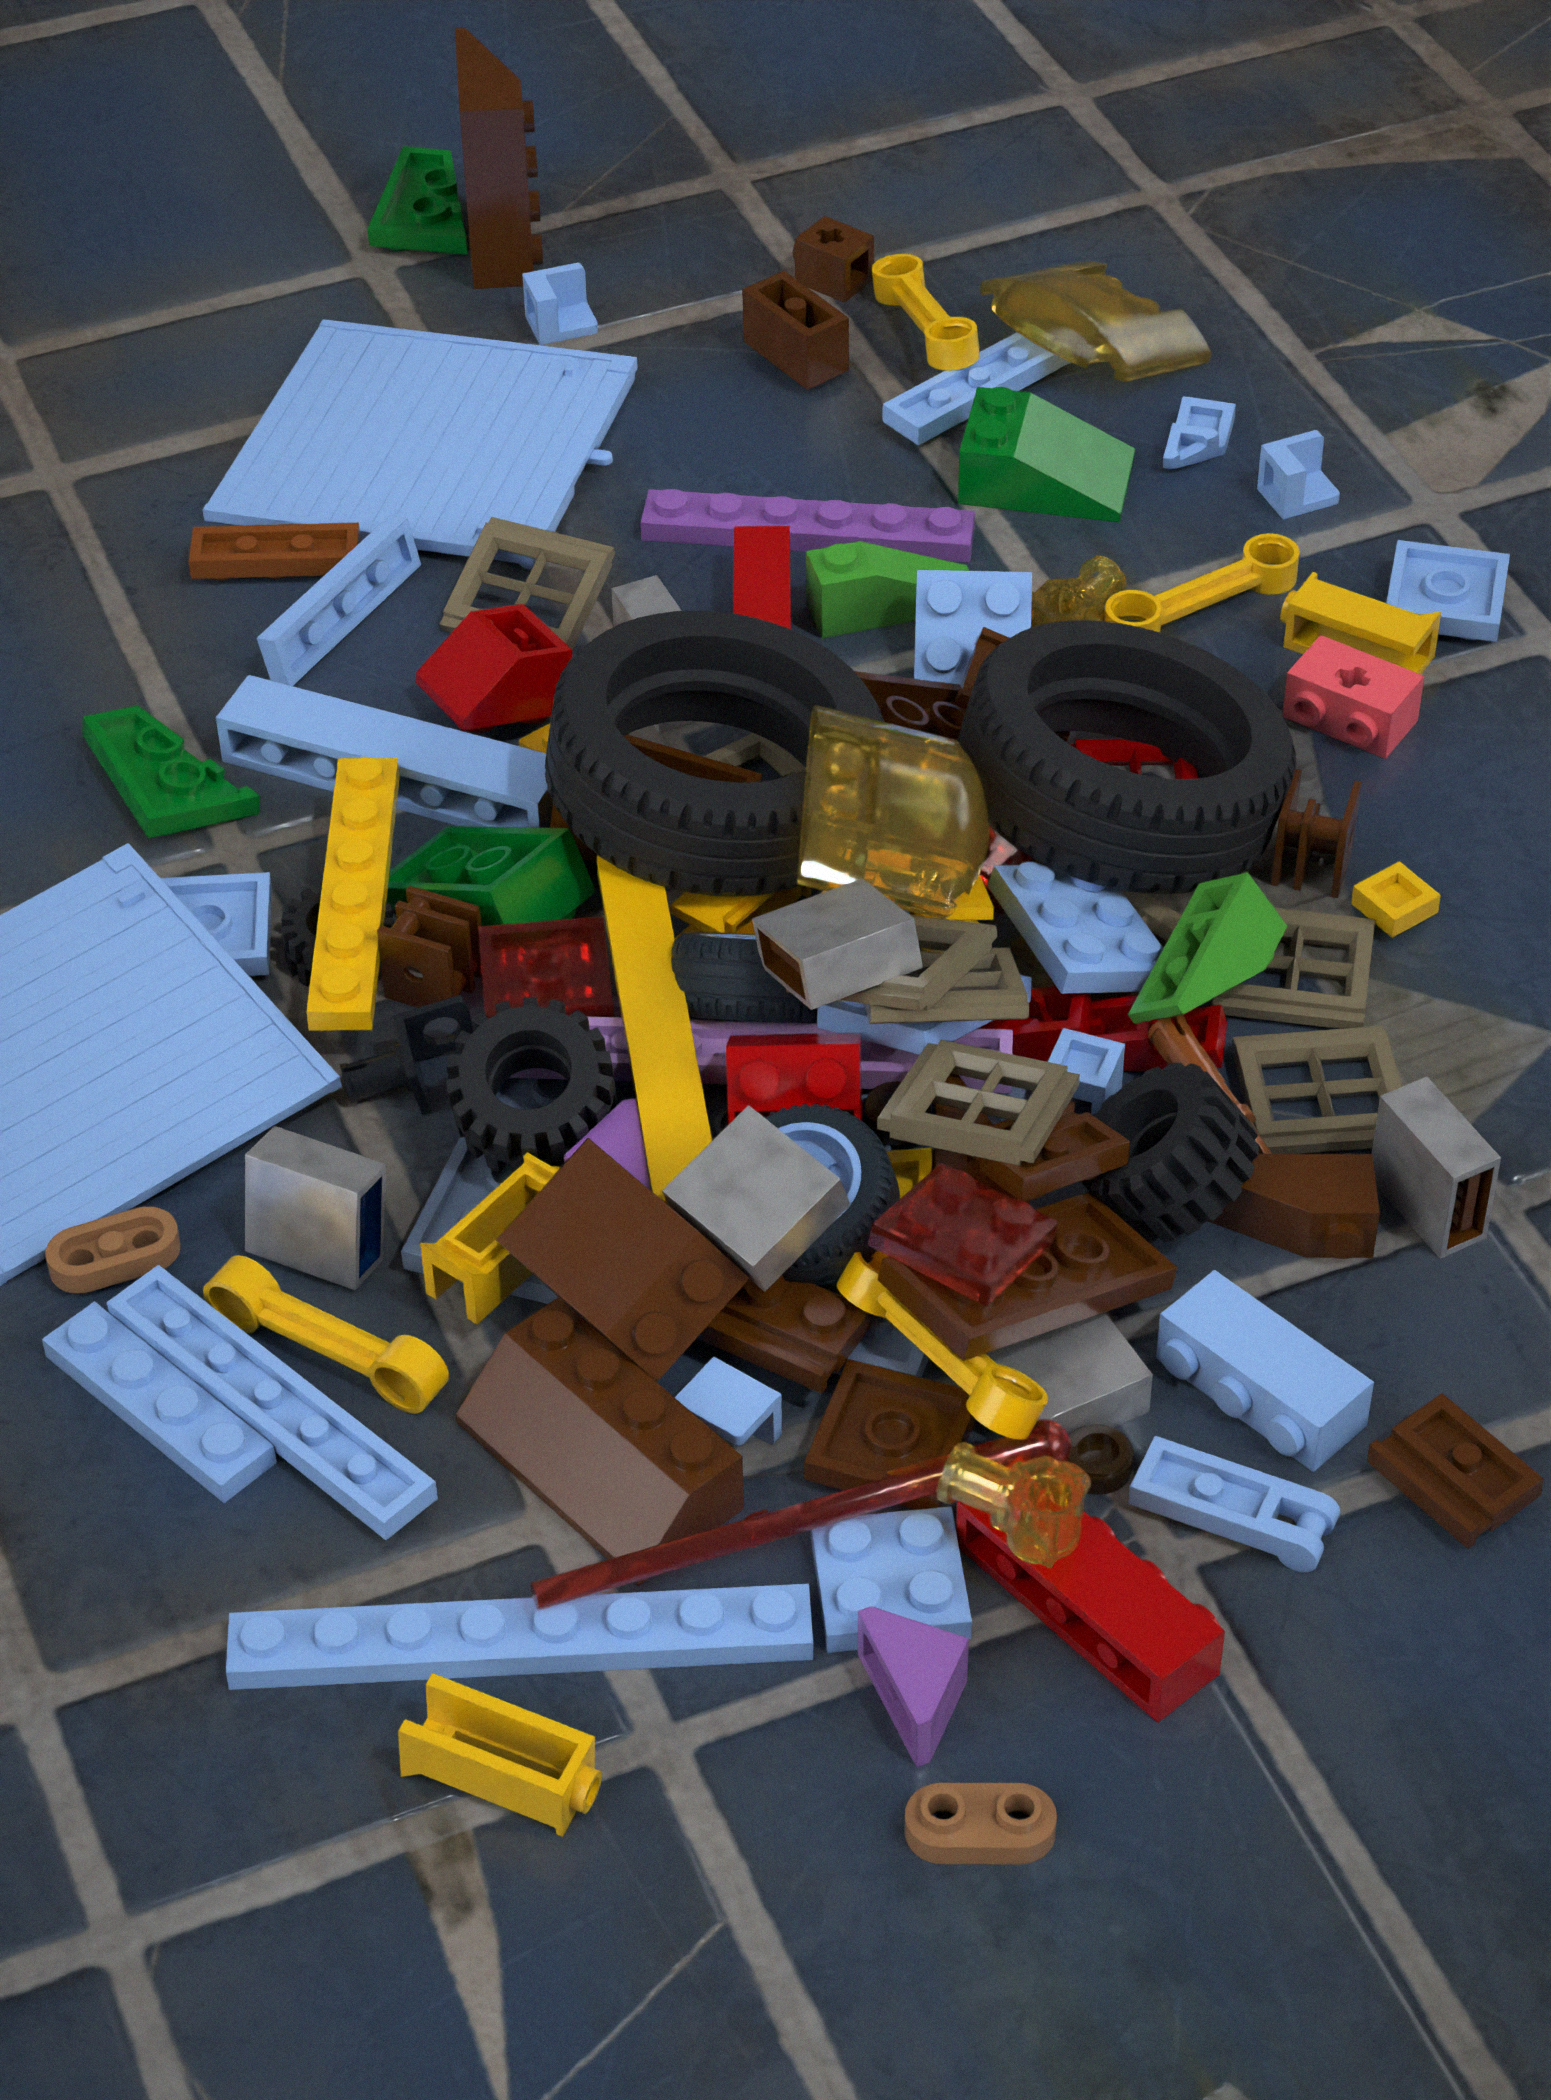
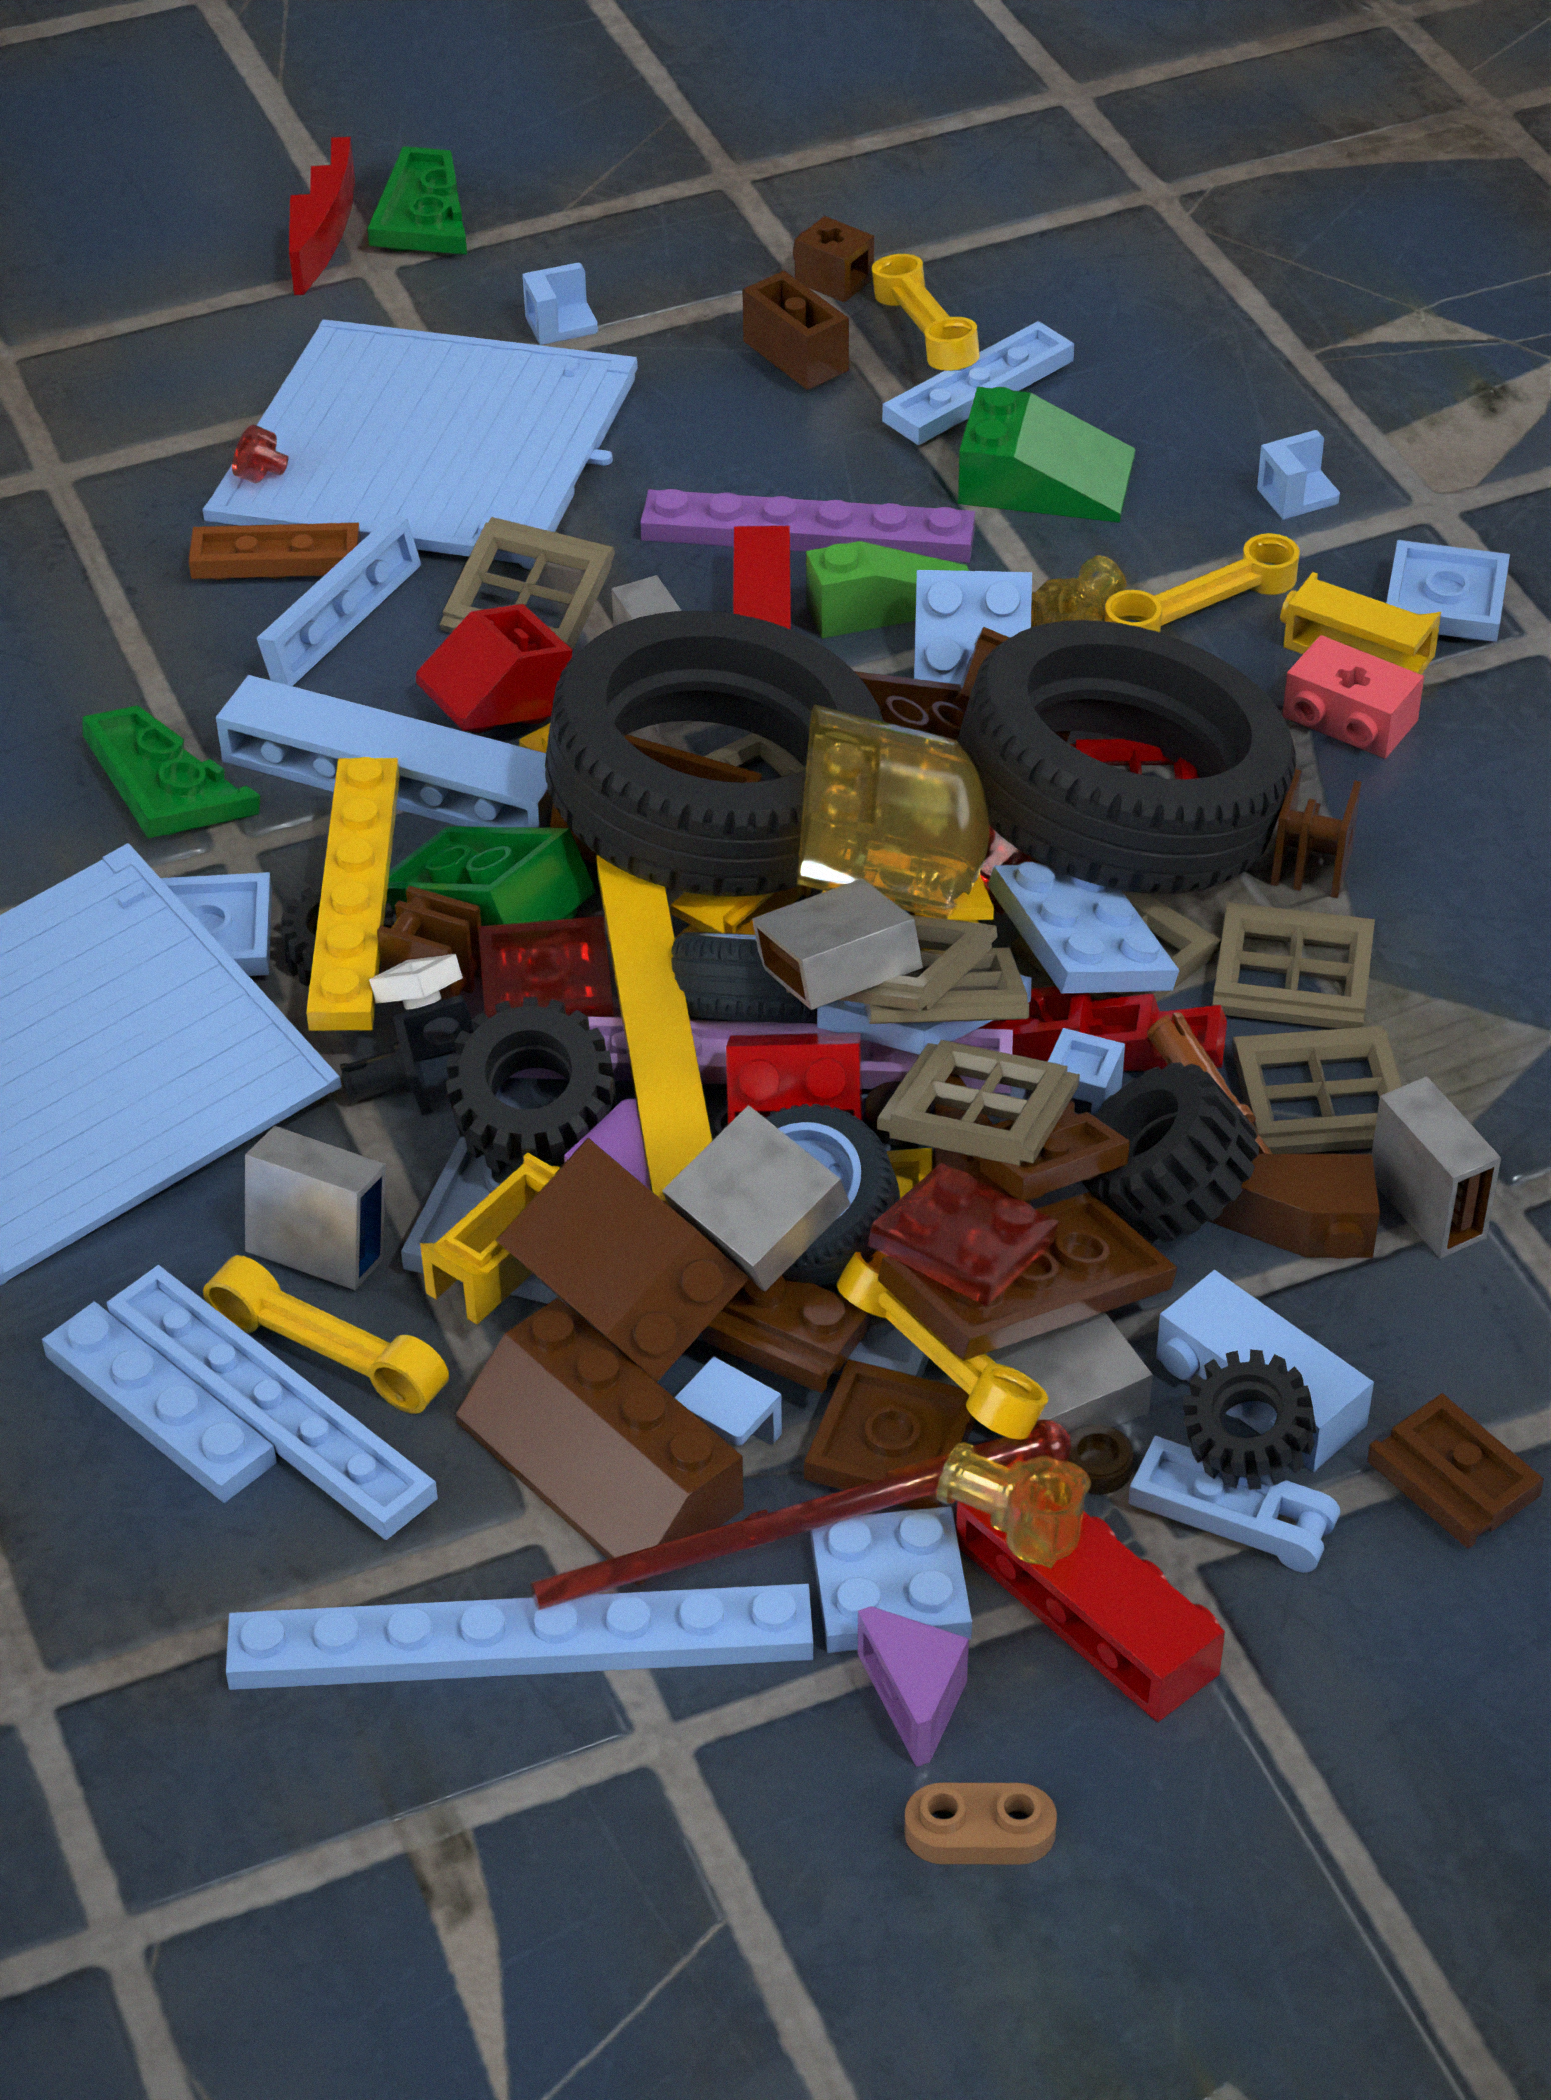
medium nougat plate [45,1207,181,1293] -> none
yellow window [398,1673,602,1837] -> none
reddish brown slope [455,28,543,289] -> none
clear yellow slope [979,261,1212,382] -> none
bright green slope [1128,872,1287,1024] -> none
light blue slope [1163,396,1236,469] -> none
yellow plate [1351,861,1441,938] -> none
none -> clear red tile [232,424,289,484]
none -> red slope [289,137,355,295]
none -> white plate [369,954,462,1009]
none -> black tyre [1183,1349,1316,1490]

